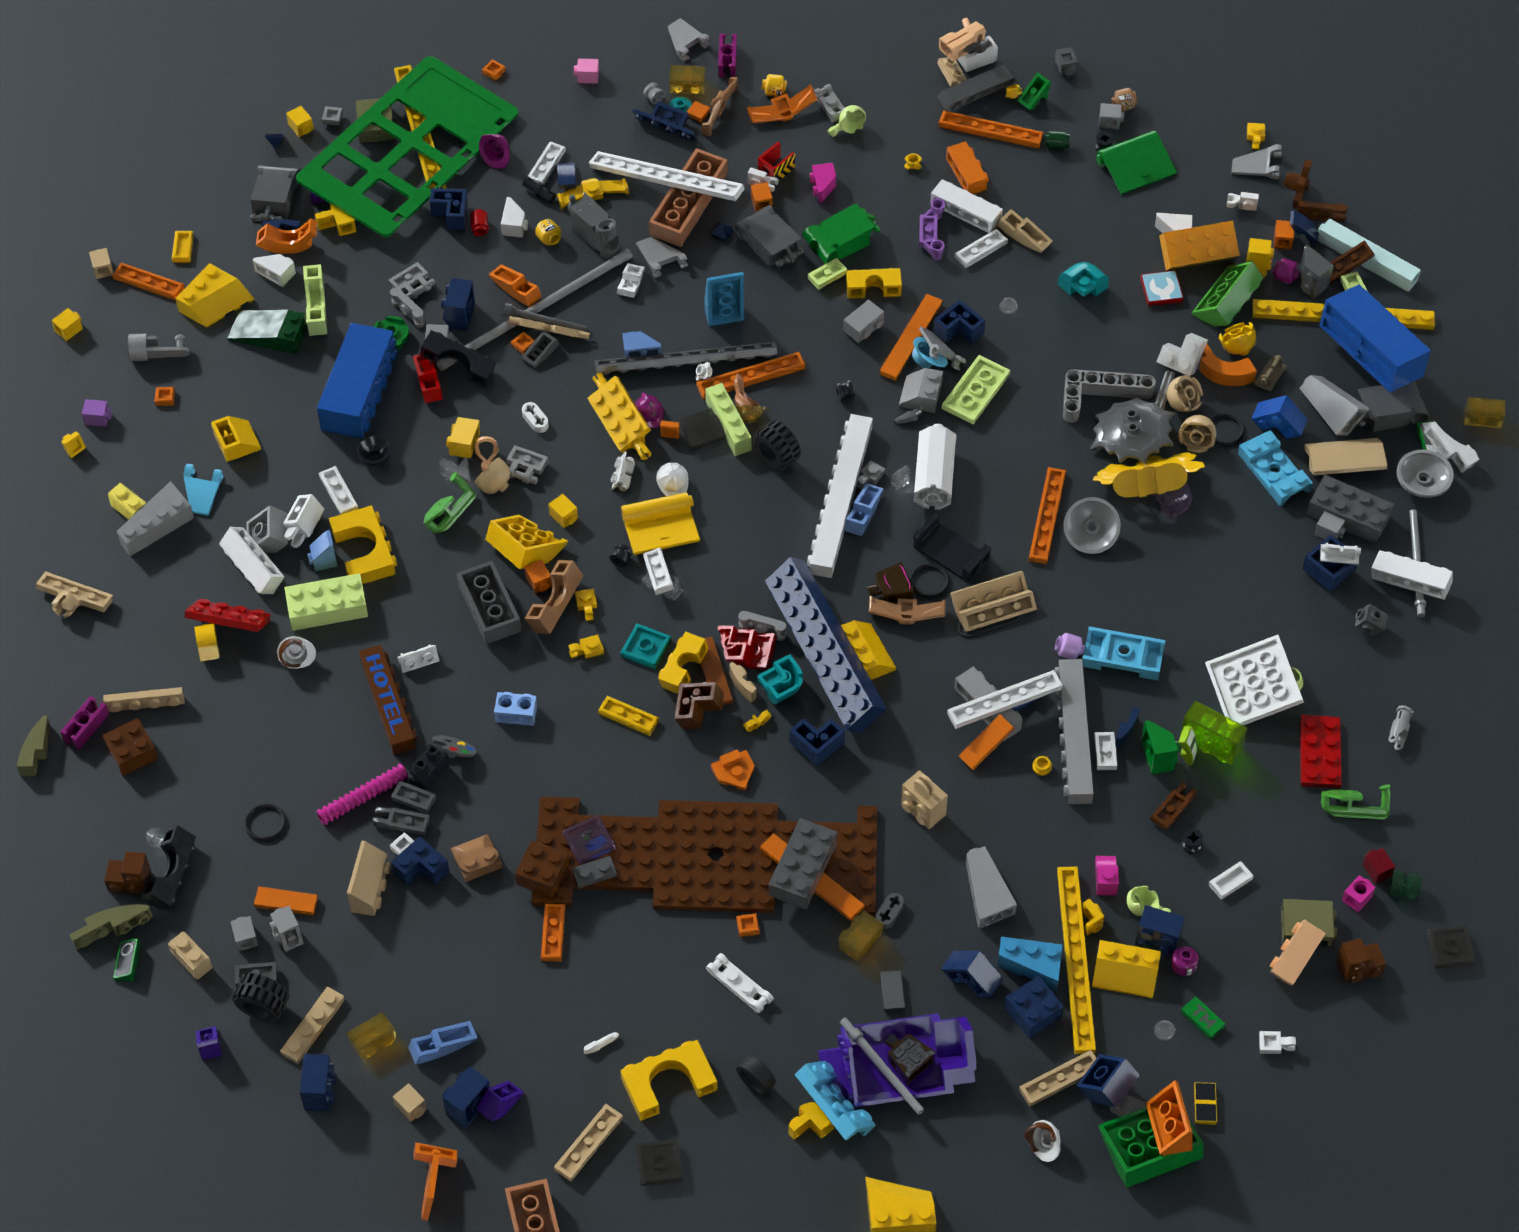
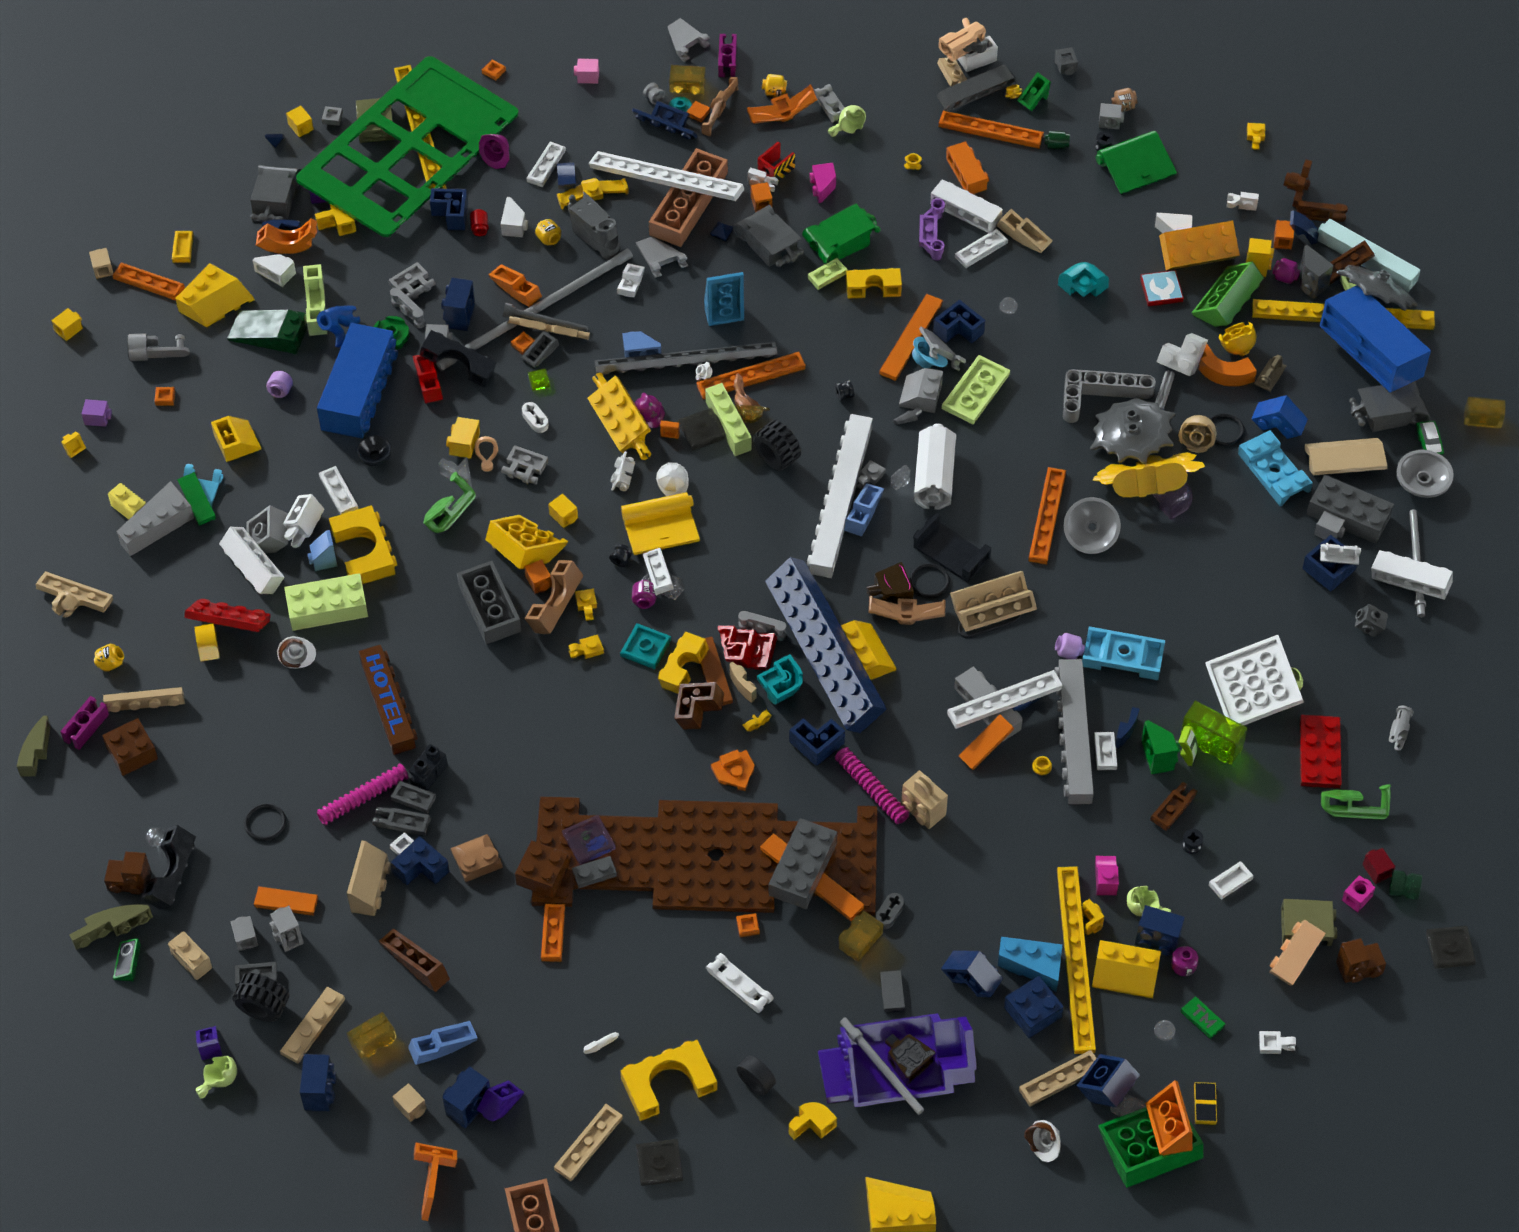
white hinge [397,644,439,673] -> none
dark grey piece [432,735,476,758] -> none
tan cylinder [474,457,510,494] -> none
light blue brick [494,692,537,726] -> none
black pin [522,176,557,203] -> none
yellow tile [598,696,659,736] -> none
medium azure piece [795,1061,876,1140] -> none
light grey brick [843,300,884,343] -> none
light grey slope [966,846,1017,929] -> none
tan cylinder [1167,375,1203,412] -> none
light grey flag [1231,144,1282,180] -> none
light grey slope [1300,375,1370,436] -> none
white slope [1423,422,1479,473] -> none
none -> yellow head [94,643,124,672]
none -> green tile [177,472,216,526]
none -> yellowish green hair [195,1056,237,1099]
none -> lavender head [266,371,293,398]
none -> blue piece [316,306,361,347]
none -> reddish brown slope [379,928,450,992]
none -> clear neon green plate [528,369,550,391]
none -> magenta head [632,580,657,609]
none -> dark pink piece [835,747,909,824]
none -> dark grey piece [1336,265,1418,311]

